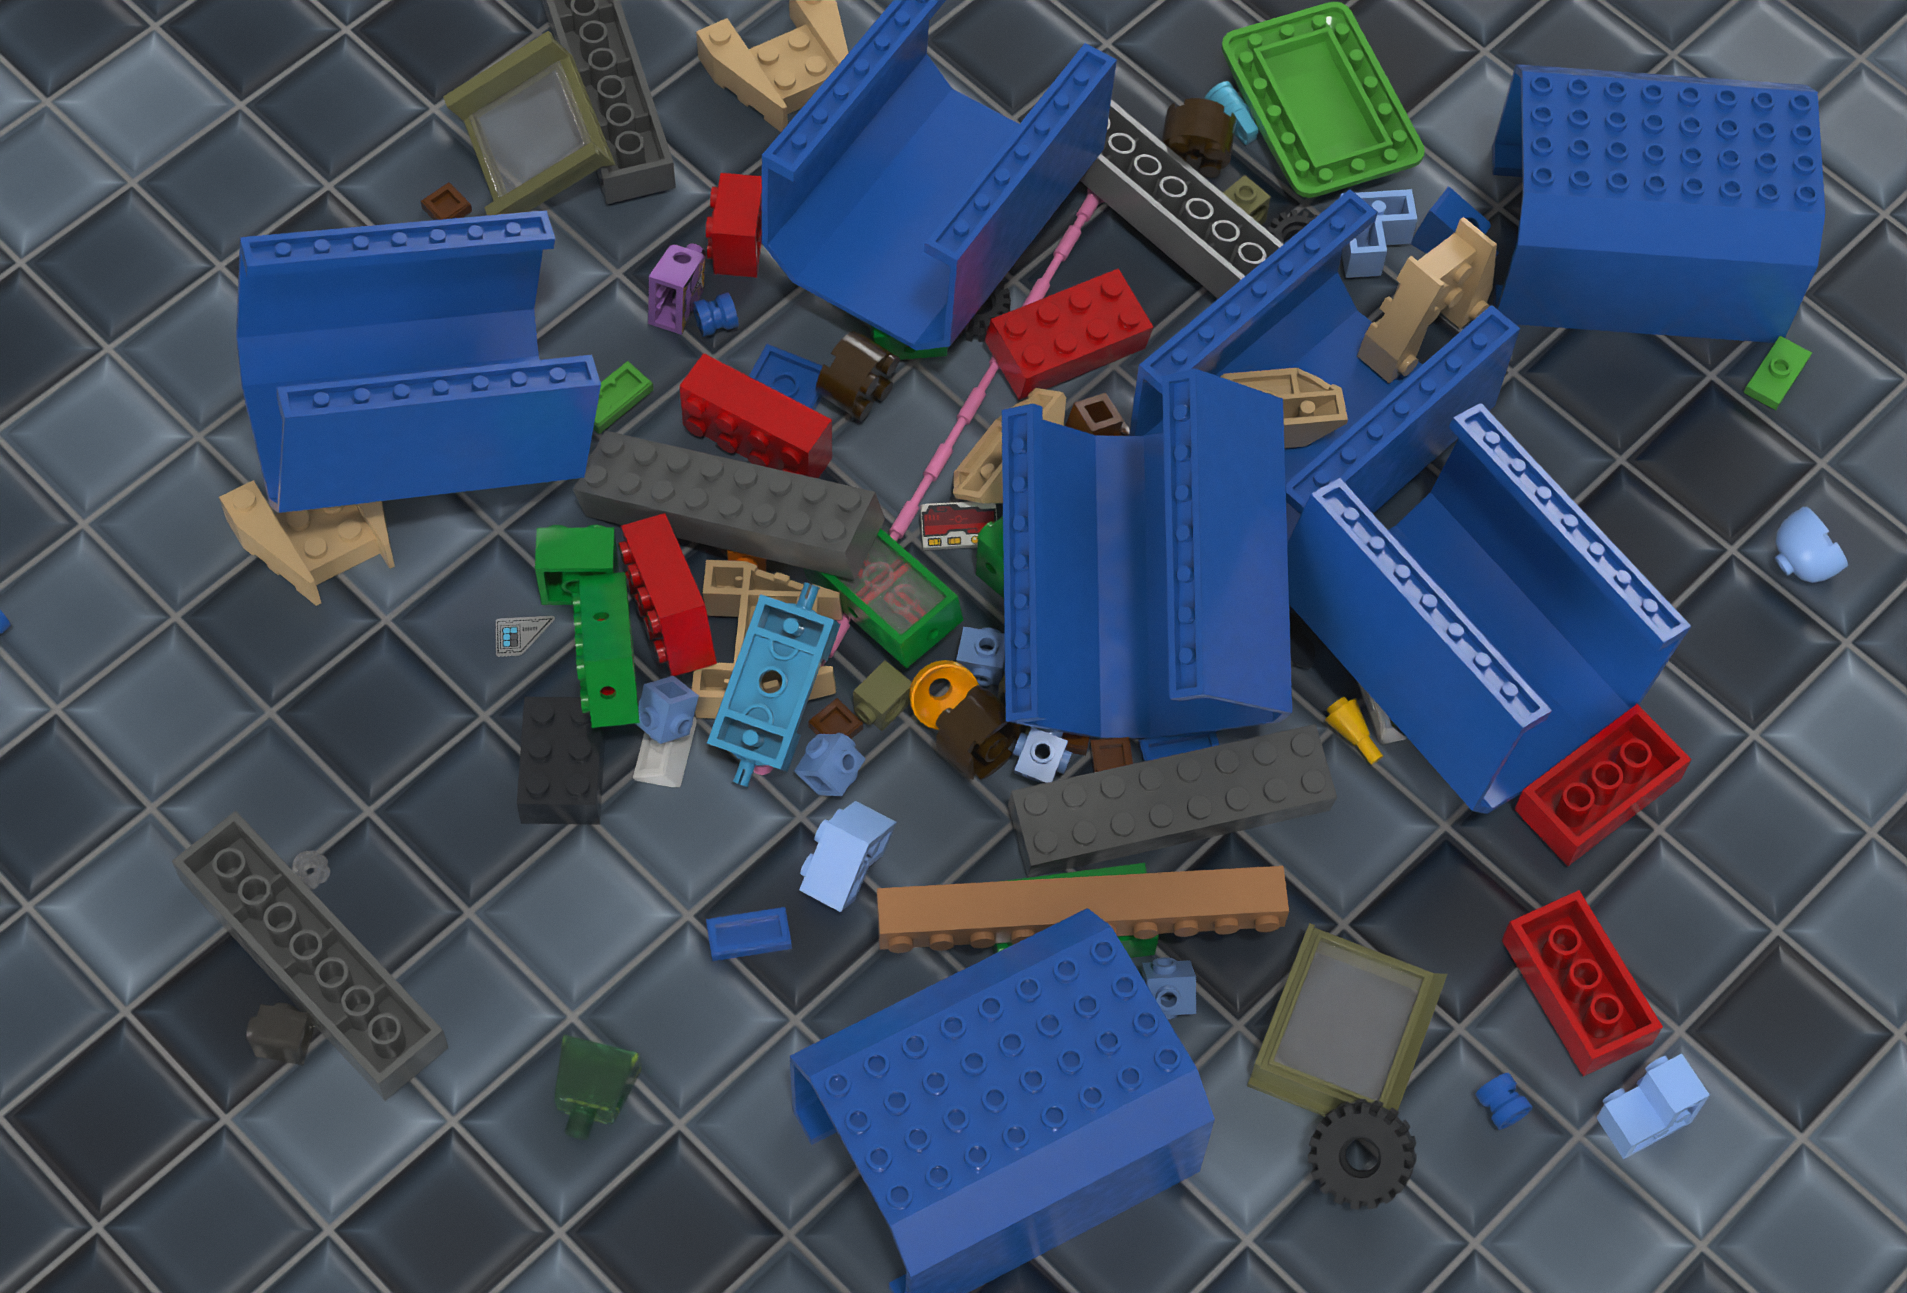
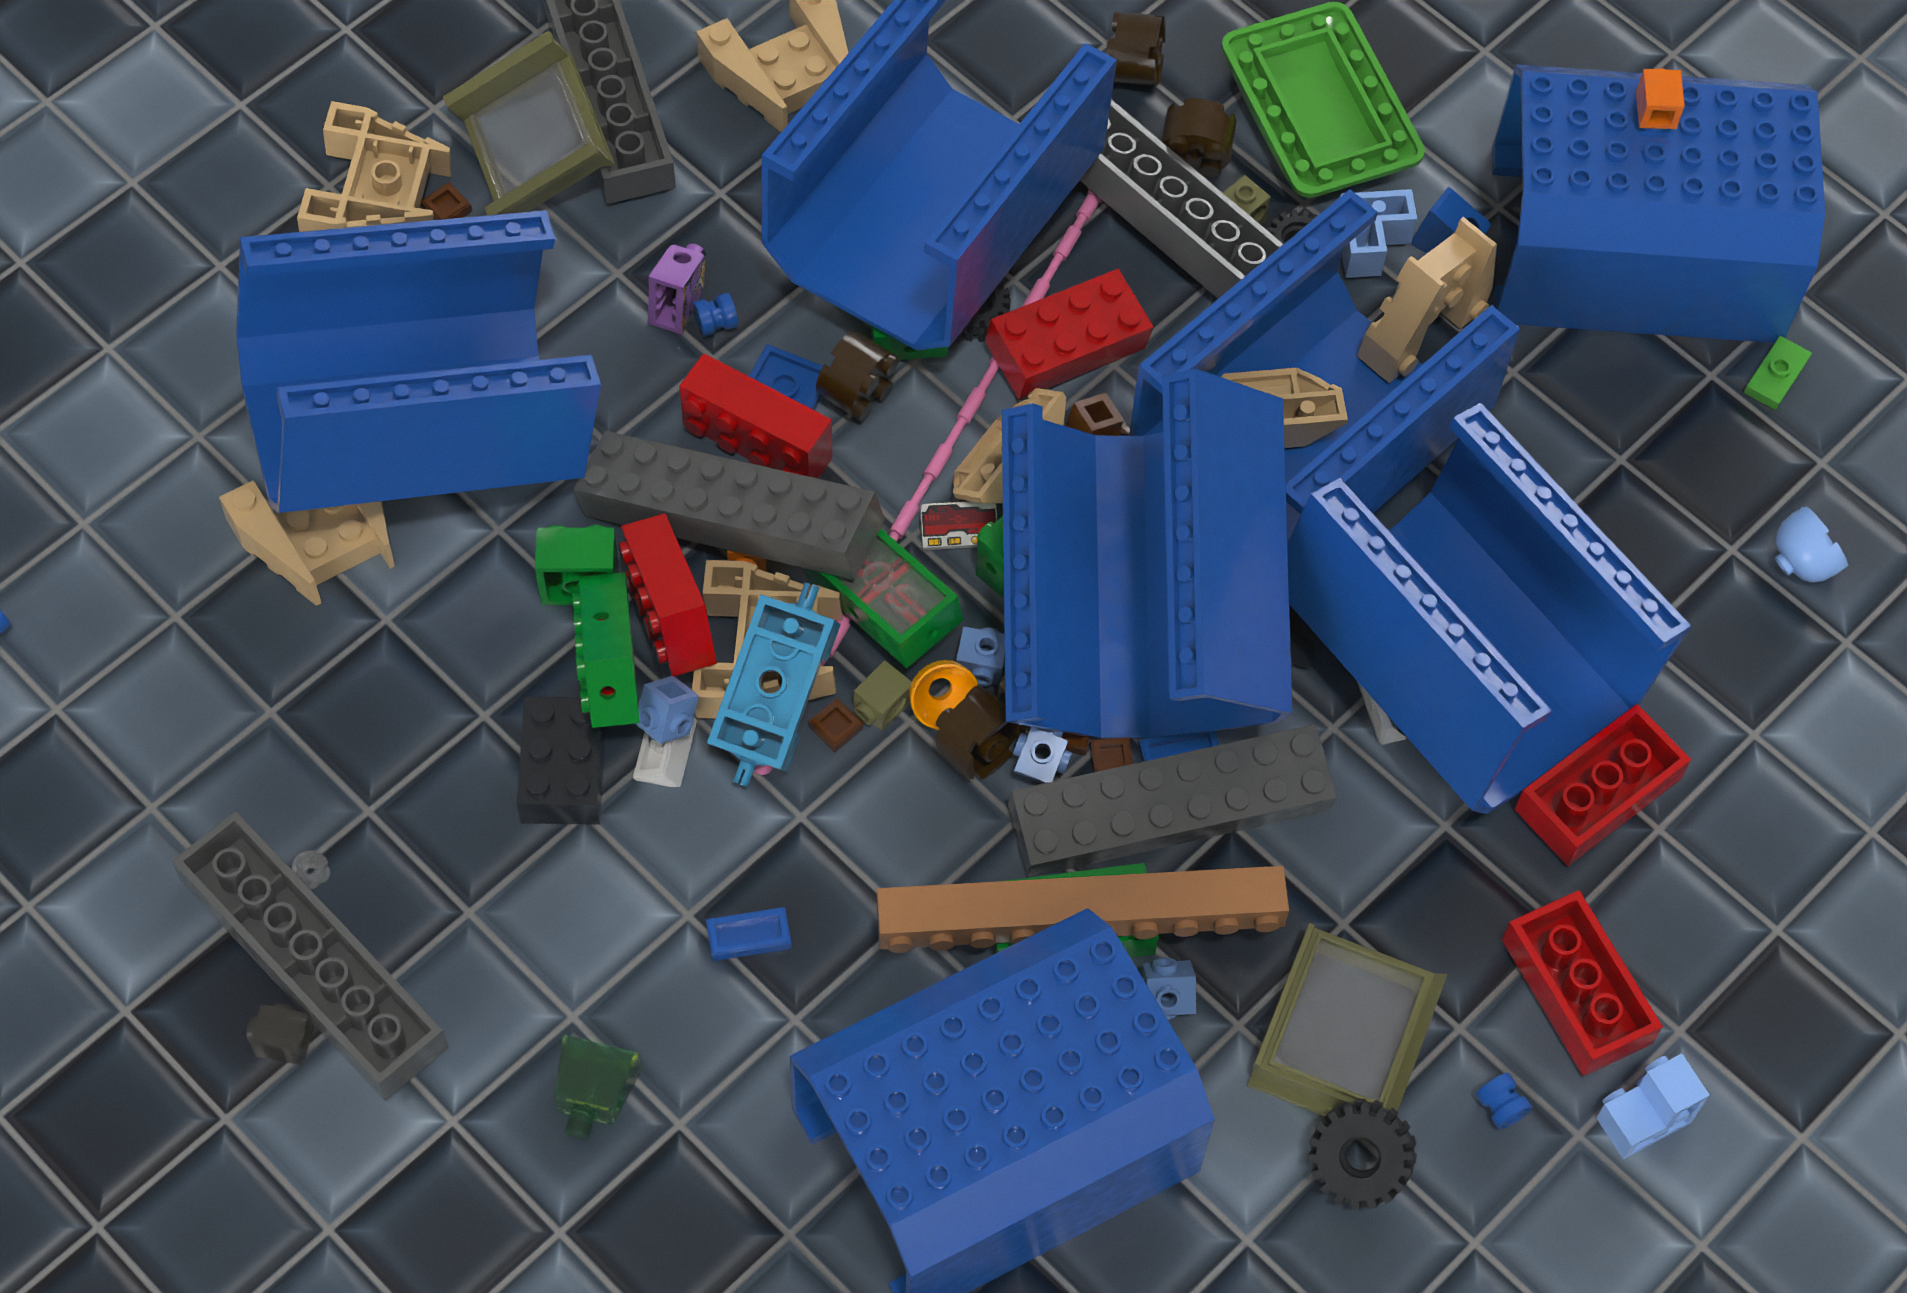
light grey sticker [496,616,555,657] -> none
bright green plate [593,361,654,434] -> none
red brick [706,173,762,278] -> none
medium blue brick [794,733,865,796] -> none
light blue brick [799,801,897,912] -> none
medium azure hinge [1205,81,1259,145] -> none
yellow cone [1324,697,1383,765] -> none
none -> tan wedge [297,101,452,232]
none -> dark brown brick [1106,12,1166,86]
none -> orange brick [1636,68,1685,129]

